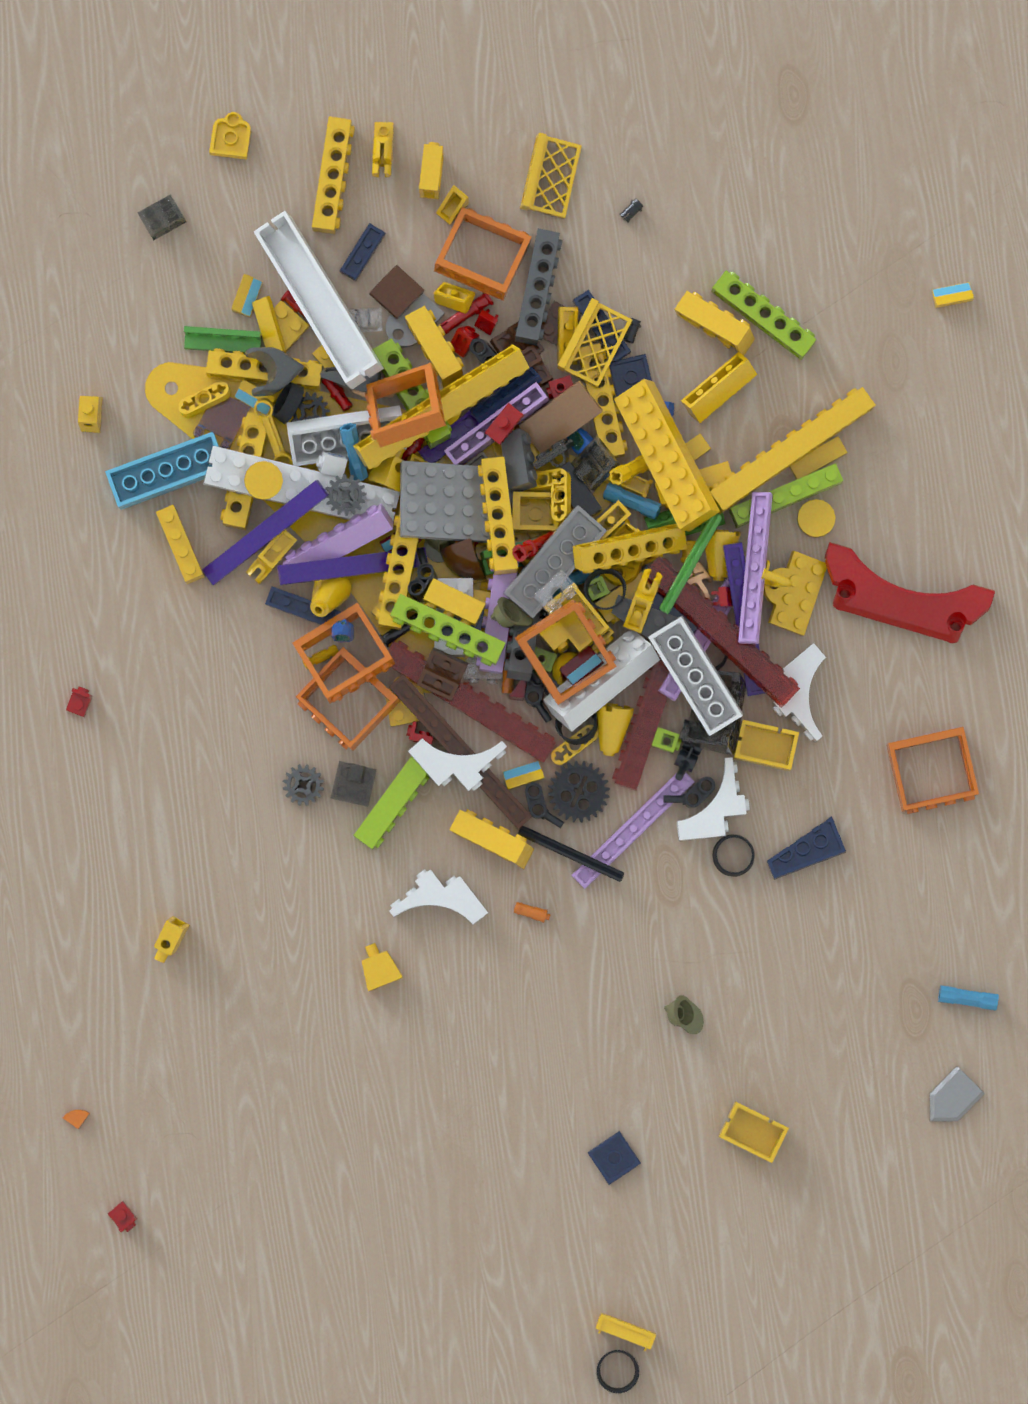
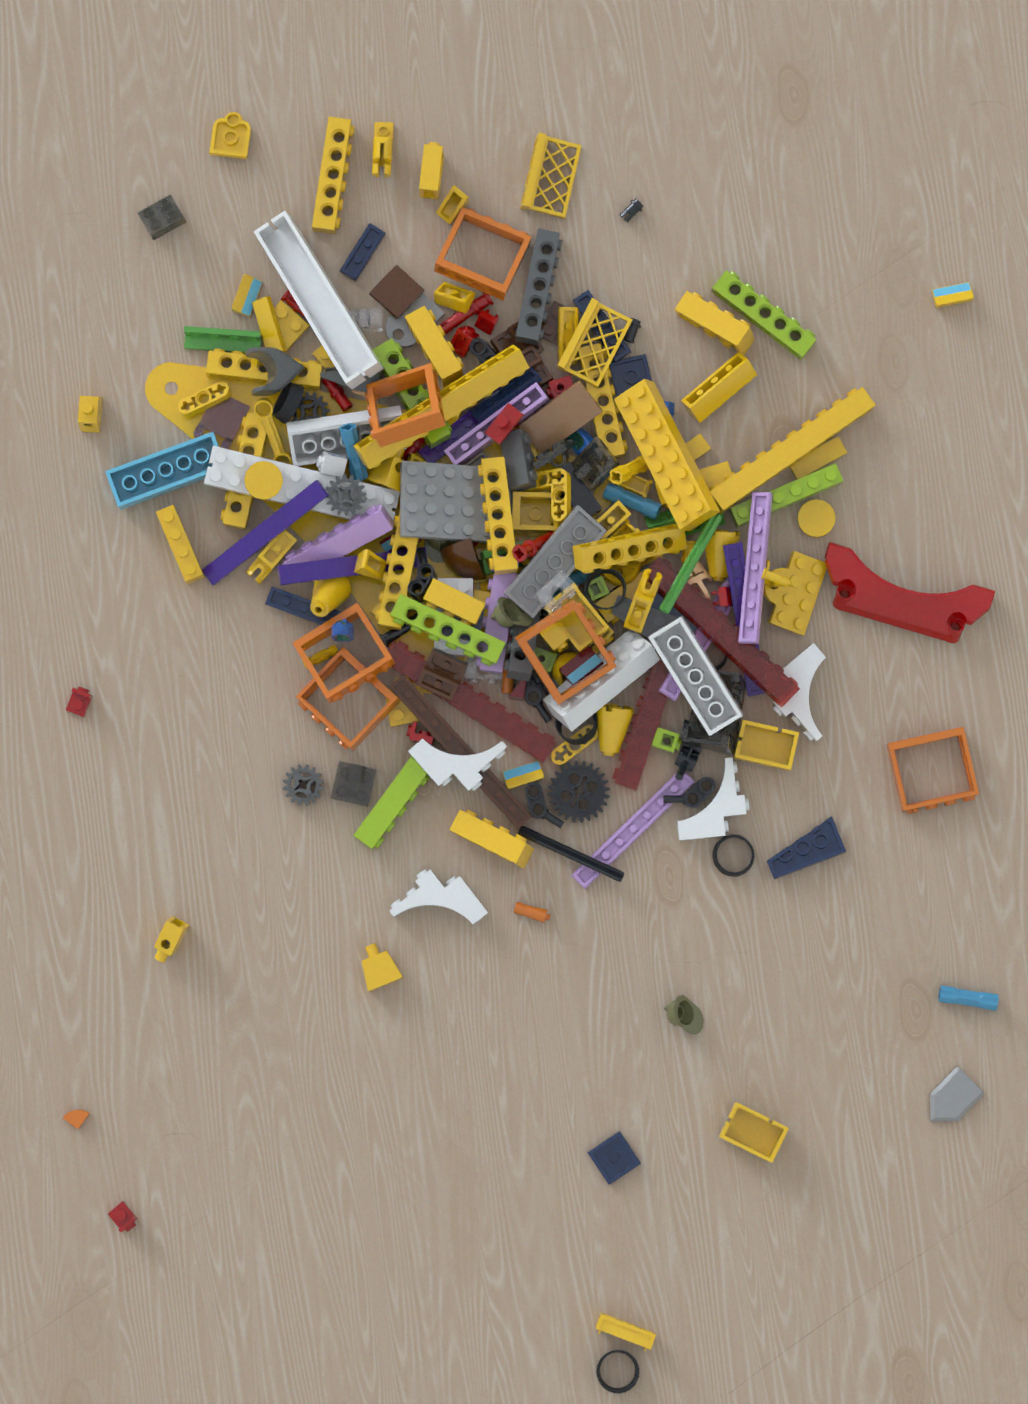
slope [234,379,277,414] -> none
none -> yellow slope [354,549,386,580]

